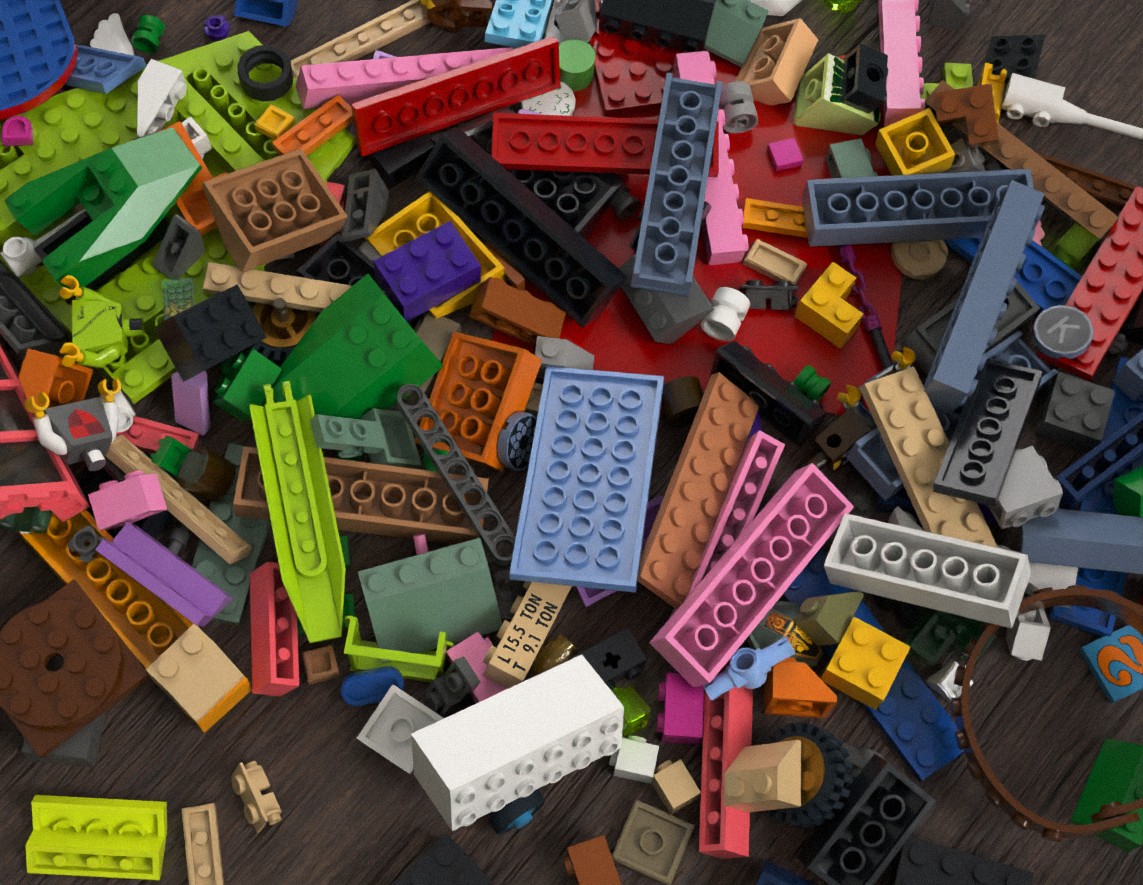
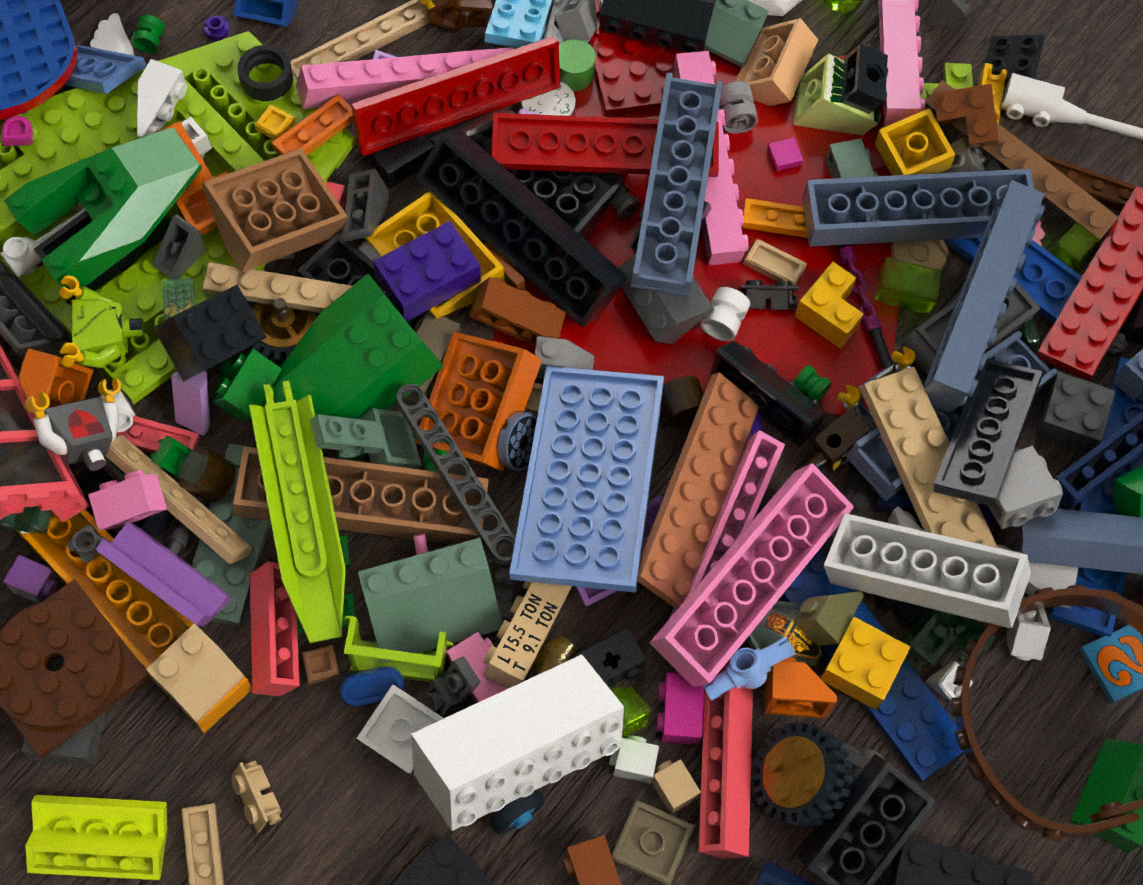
tan slope [724,740,801,812] -> none
tile [1033,305,1094,359] -> none
none -> medium lavender brick [3,555,59,603]
none -> clear neon green brick [874,257,942,313]
none -> clear green tile [1018,320,1041,354]

